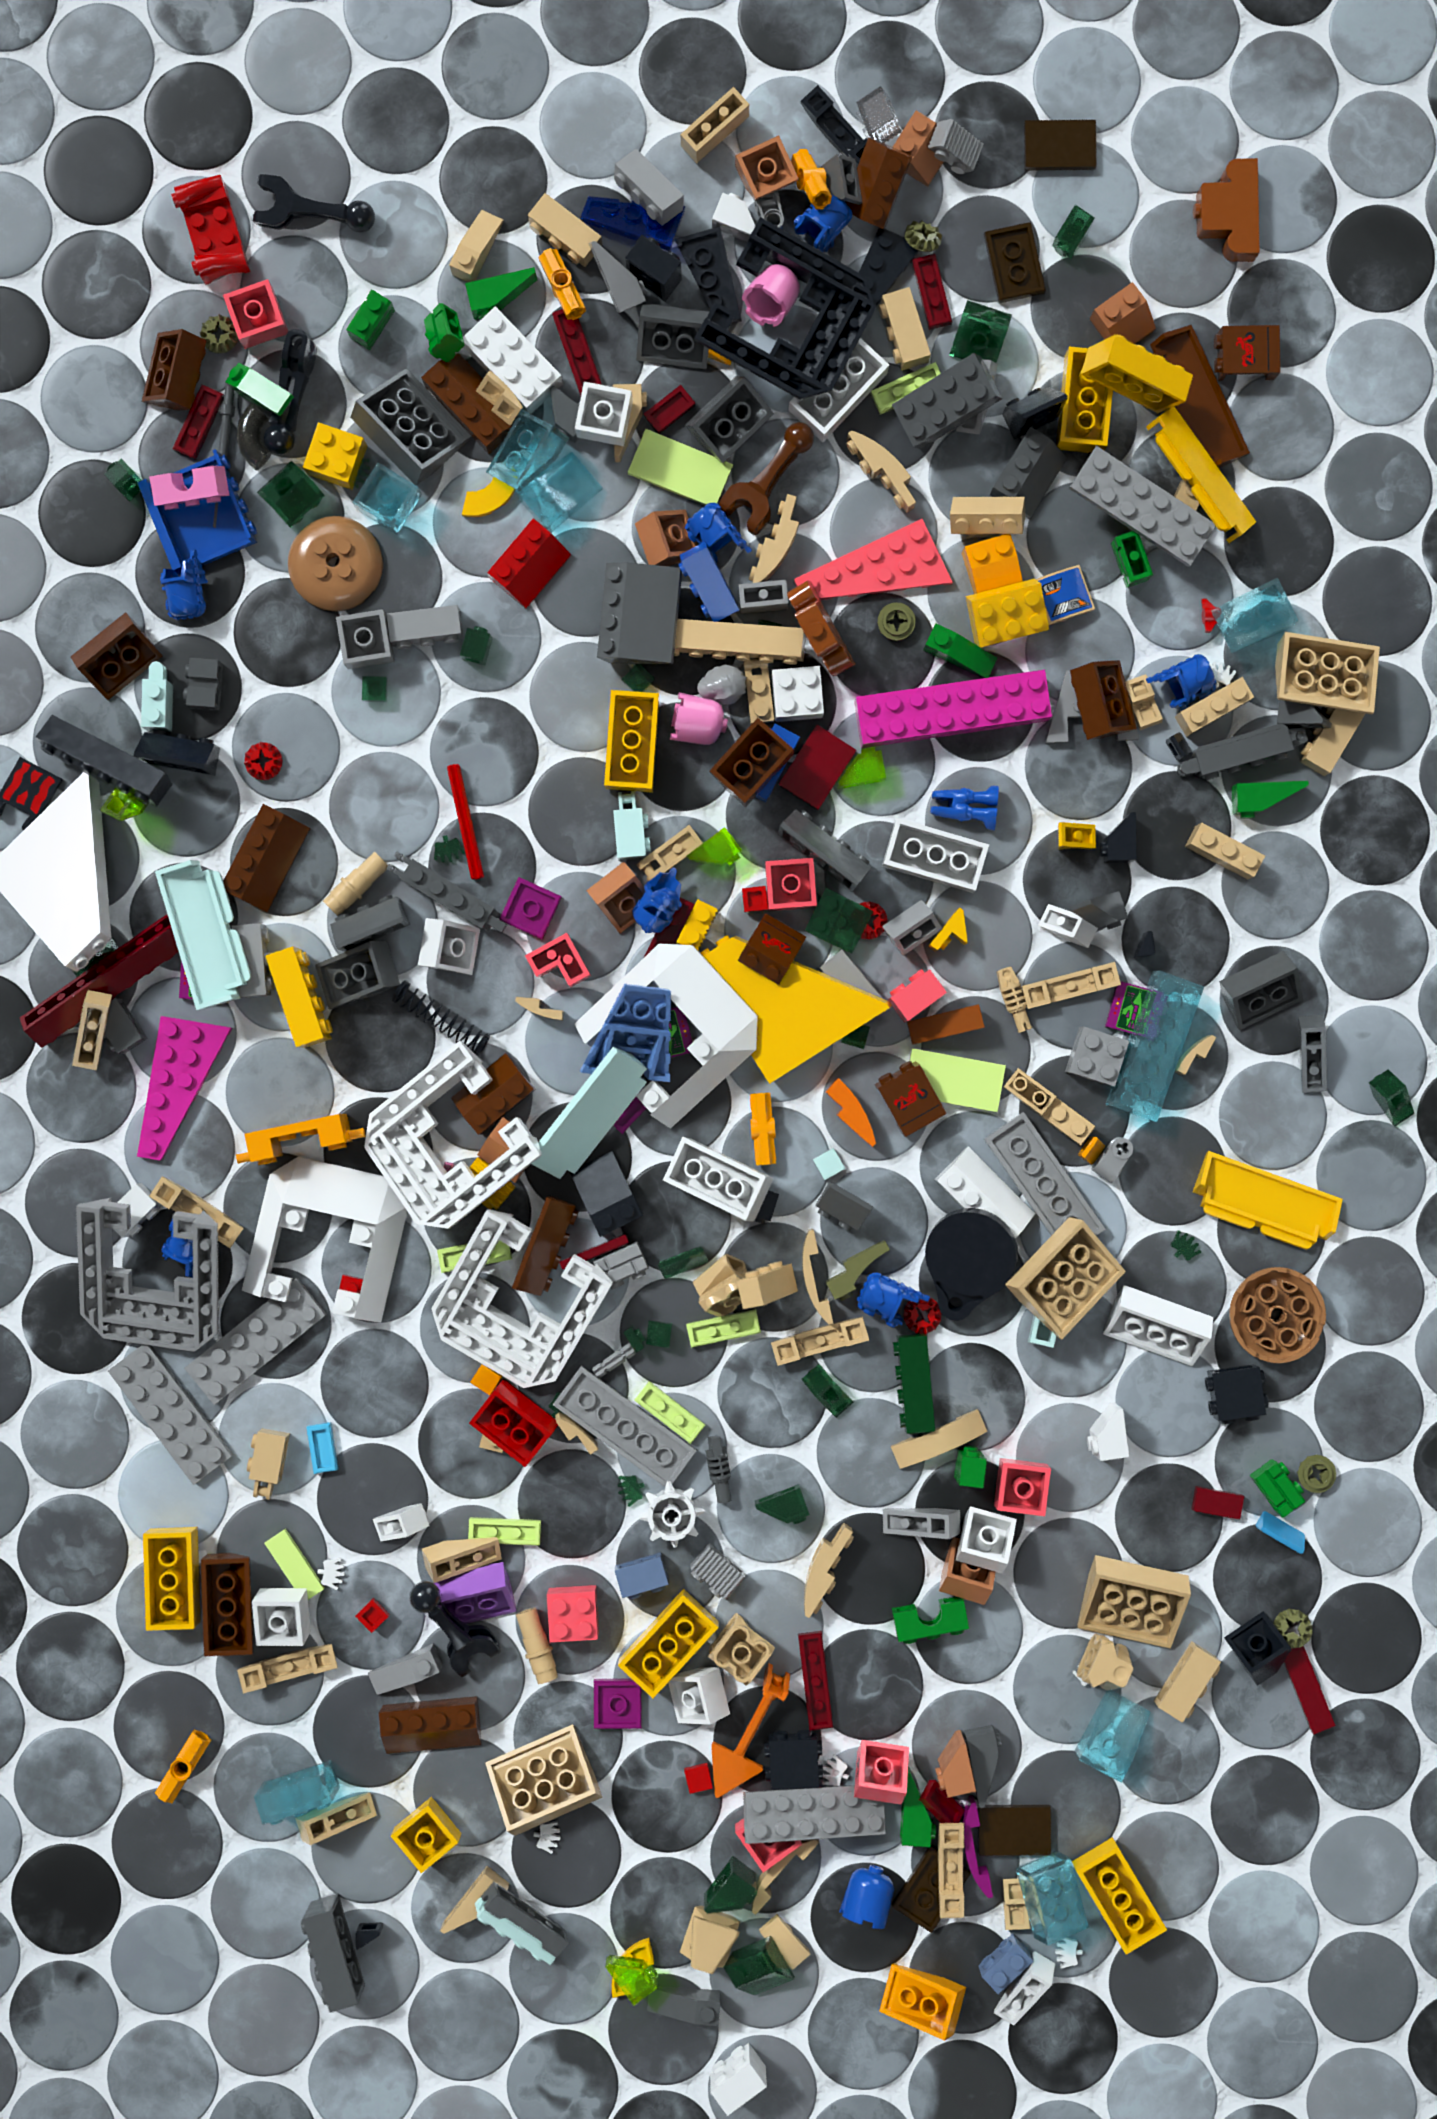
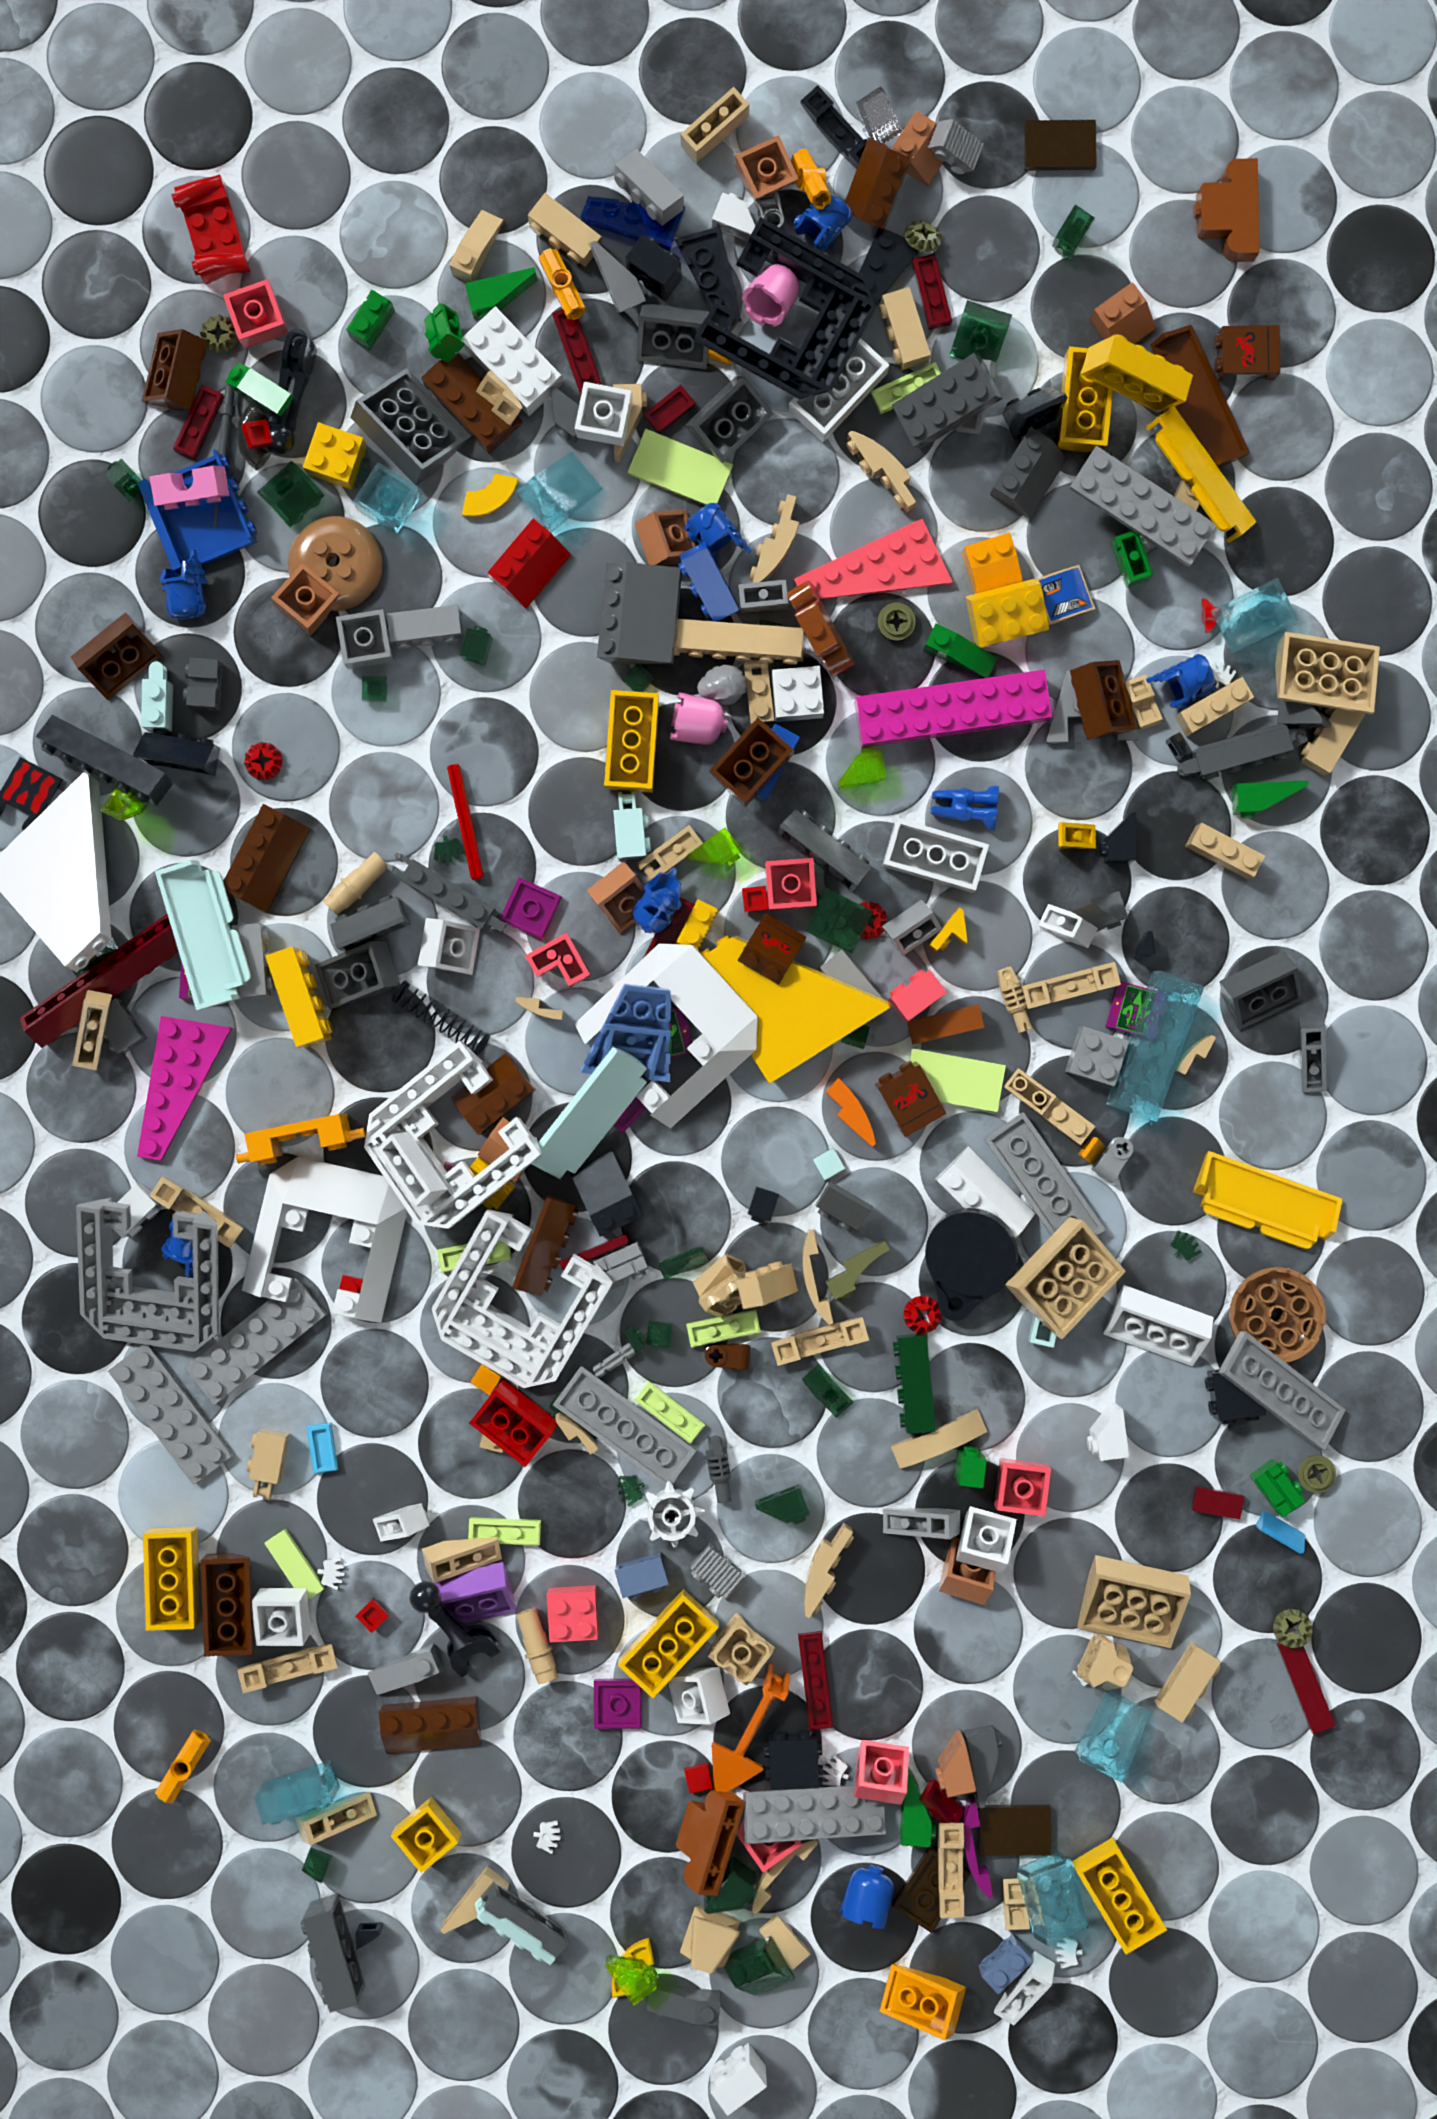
black piece [253,174,375,232] -> none
tan slope [485,1724,603,1836] -> none
clear light blue slope [486,409,569,491] -> none
white brick [663,1137,774,1222] -> none
reddish brown piece [719,422,814,535] -> none
light orange piece [750,1092,776,1165] -> none
dark red tile [778,725,857,810] -> none
dark grey slope [820,153,863,205] -> none
blue helmet [857,1272,930,1328] -> none
green arch [891,1596,969,1644] -> none
tan brick [950,497,1025,534] -> none
dark brown tile [984,222,1046,303] -> none
black slope [1224,1611,1292,1686] -> none
clear green slope [1369,1069,1414,1126] -> none
none -> red plate [241,420,273,449]
none -> nougat slope [271,563,340,636]
none -> clear green slope [302,1847,333,1883]
none -> white brick [377,1132,447,1207]
none -> dark orange brick [676,1791,746,1896]
none -> reddish brown piece [704,1343,751,1370]
none -> light grey plate [1218,1331,1346,1451]

